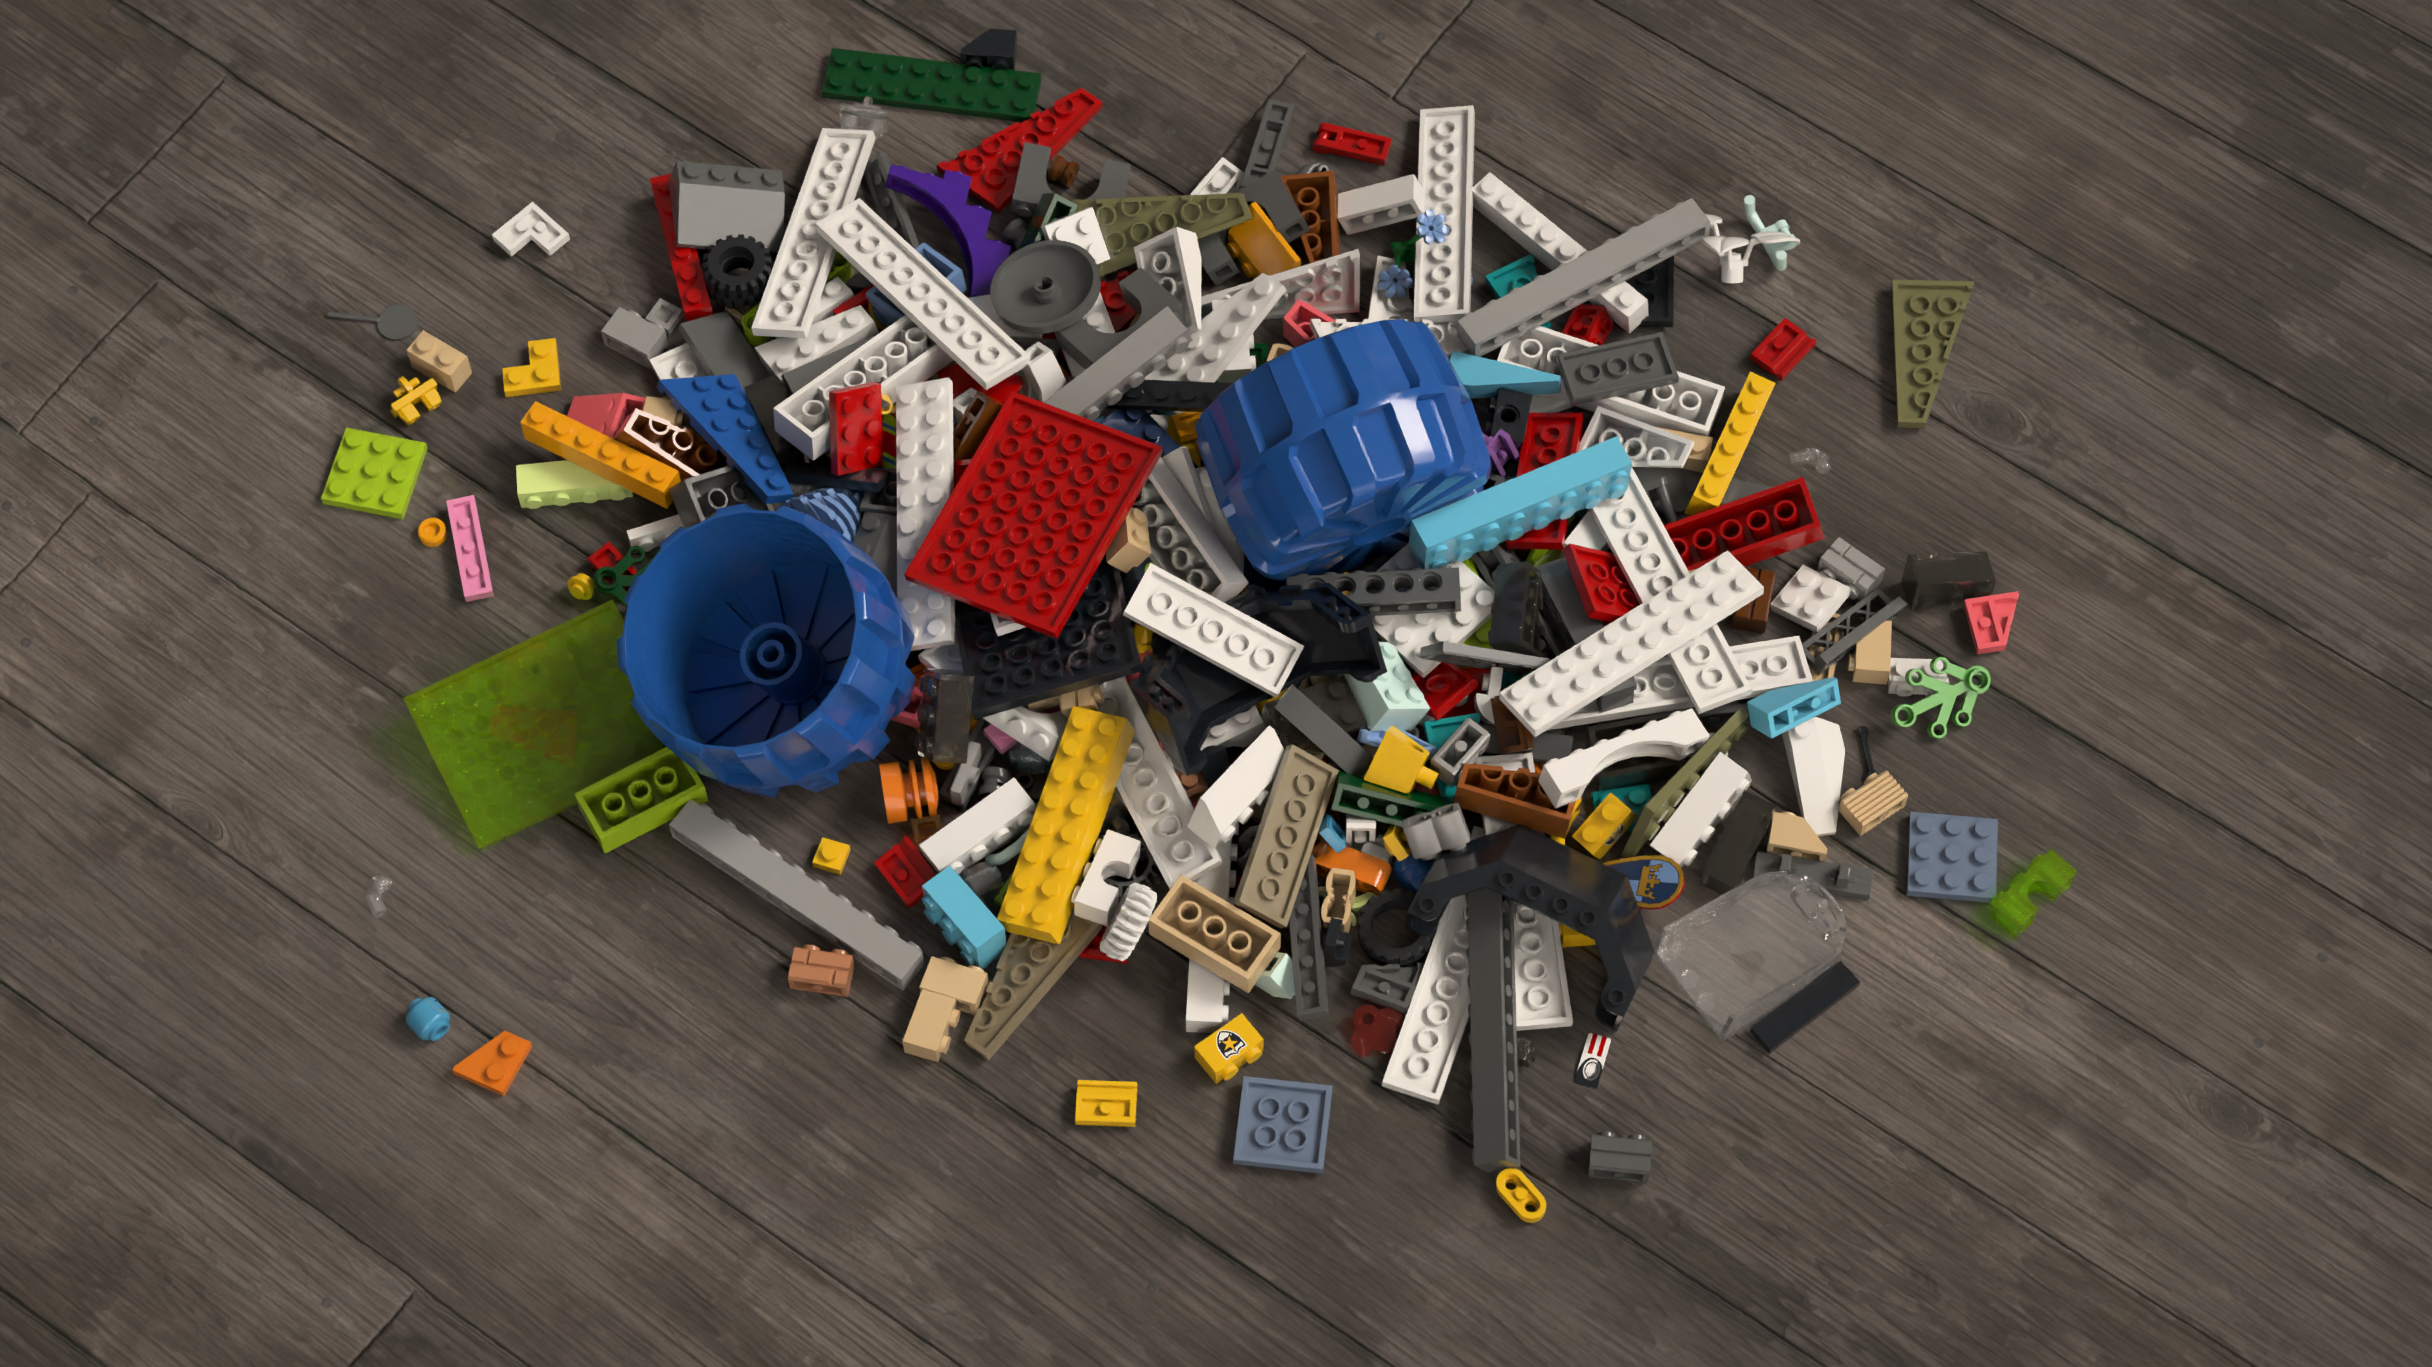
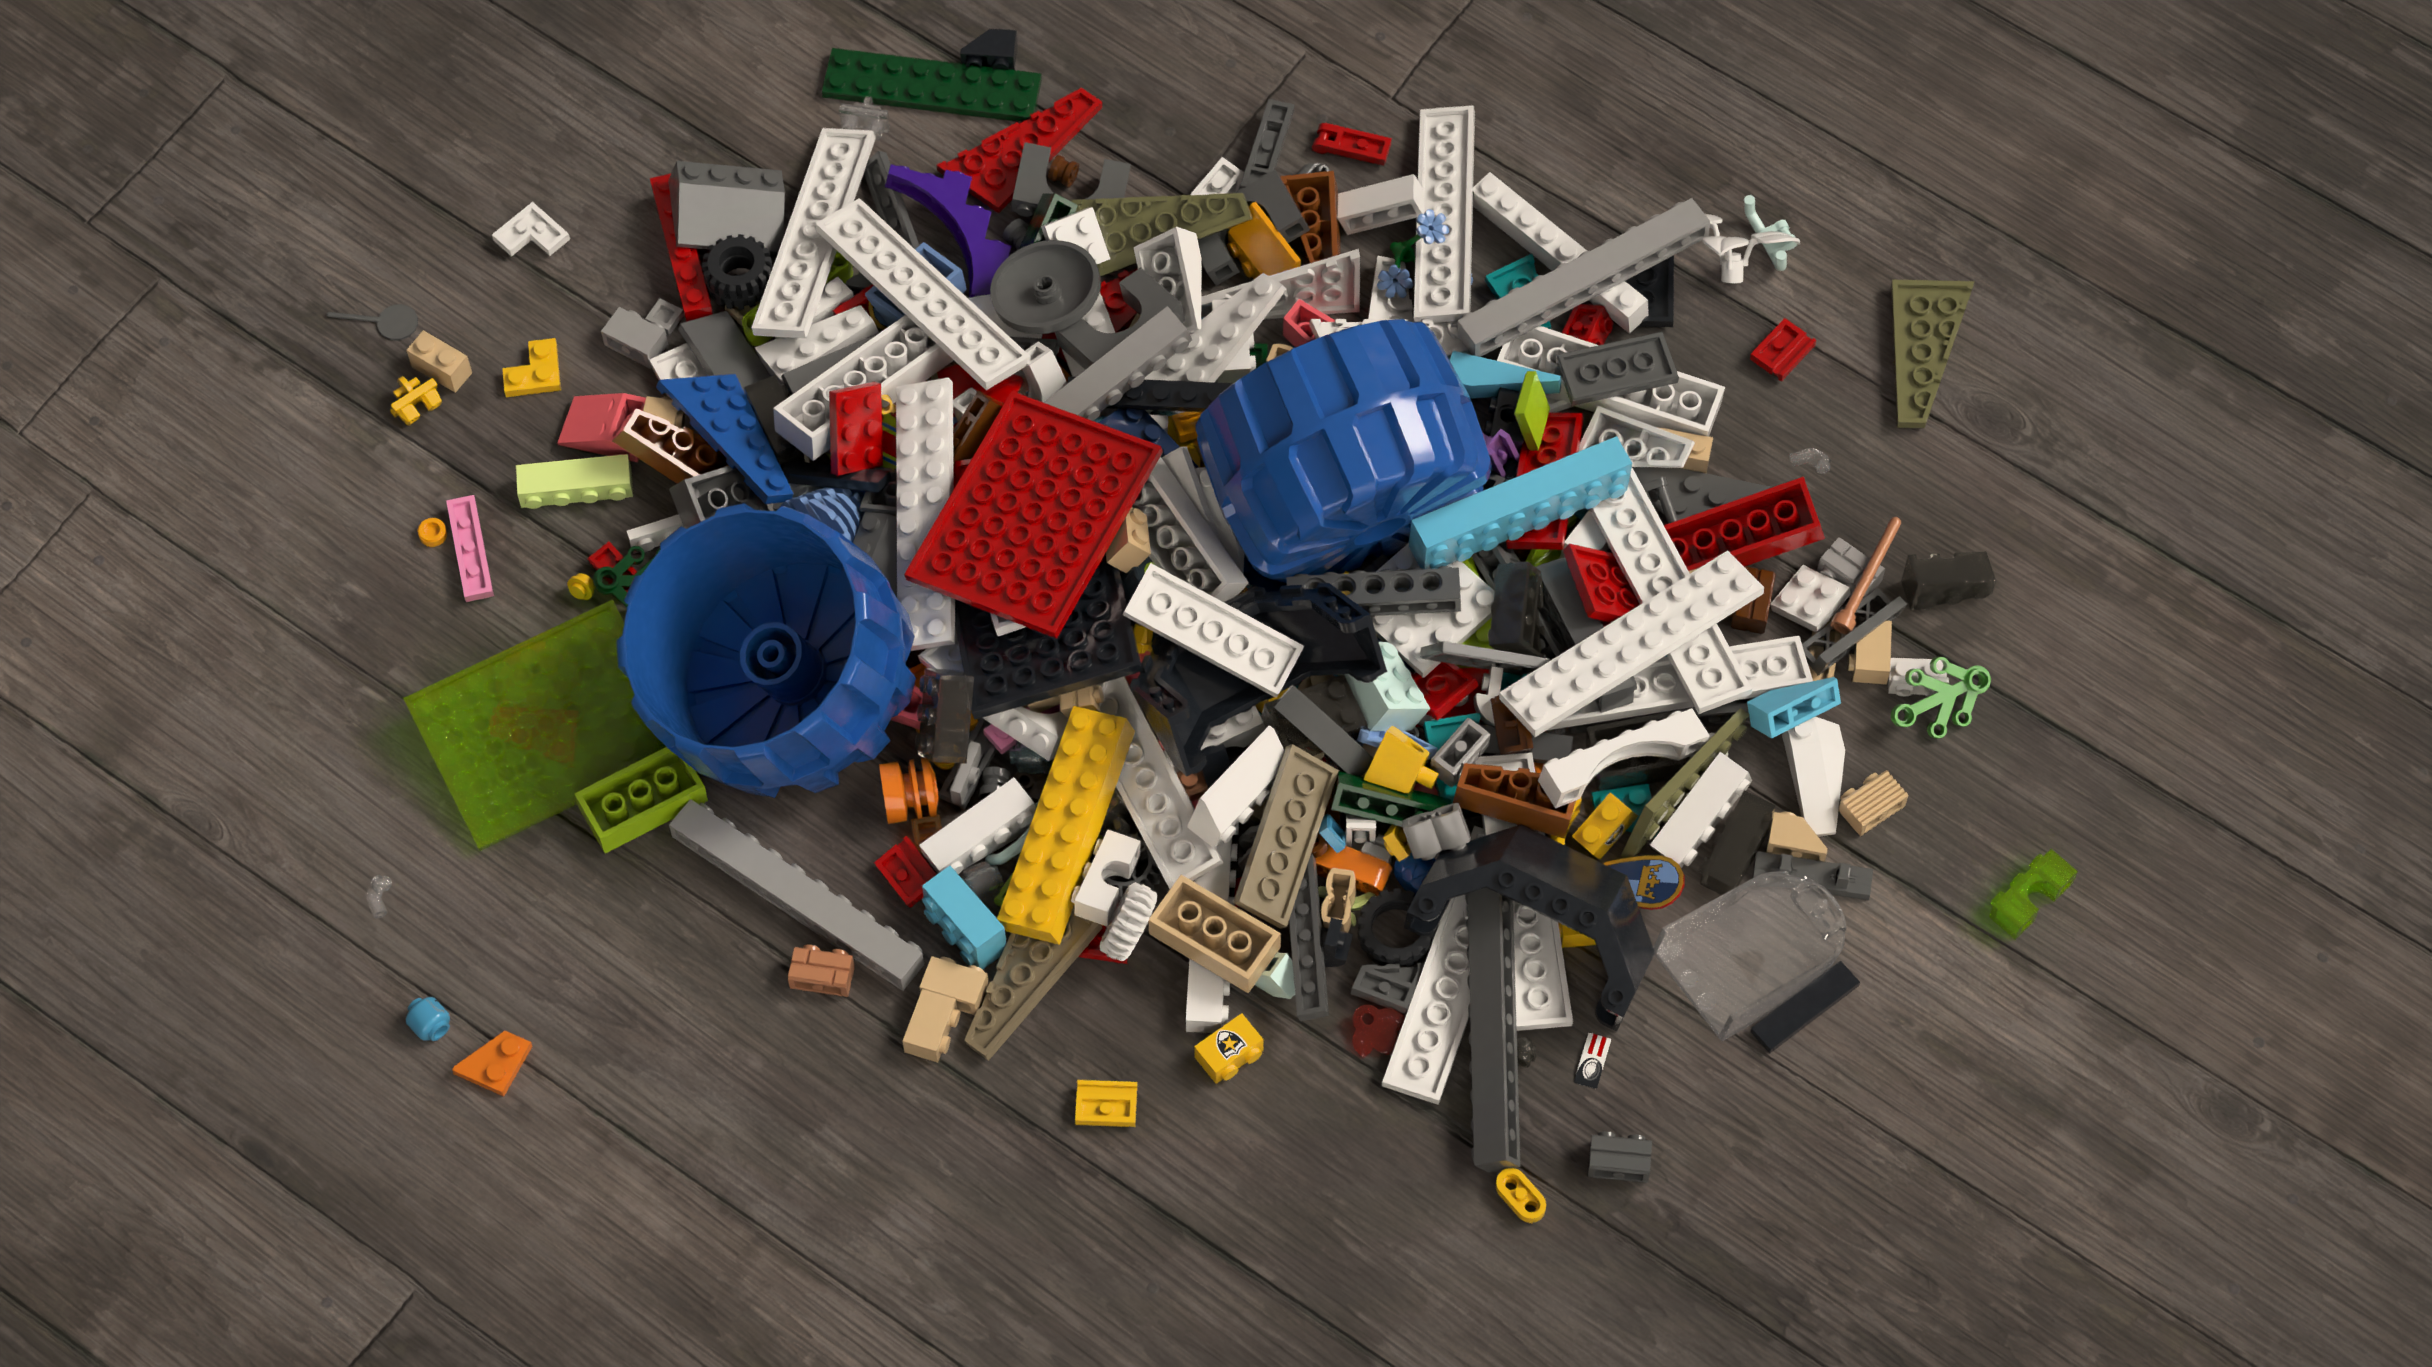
lime plate [321,427,428,519] -> none
light orange brick [520,401,681,509] -> none
yellow plate [812,837,850,875] -> none
sand blue plate [1233,1076,1333,1174] -> none
yellow arch [1684,372,1775,516] -> none
black hinge [1857,726,1878,777] -> none
sand blue plate [1906,812,1998,903] -> none
coral wing [1963,591,2019,654] -> none
none -> lime tile [1514,371,1550,451]
none -> nougat piece [1830,517,1901,635]

